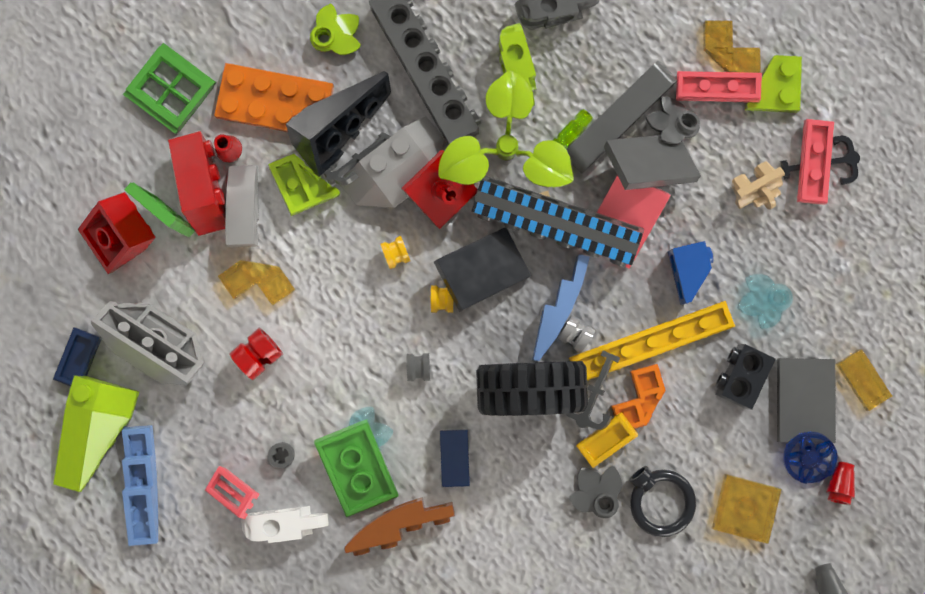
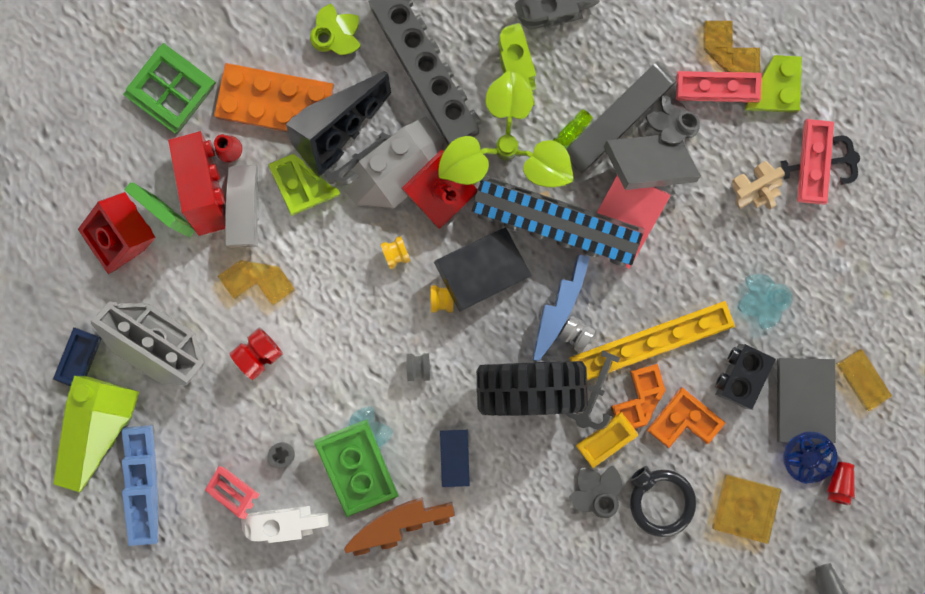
blue slope [667,241,714,305] -> none
none -> orange tile [646,387,726,448]

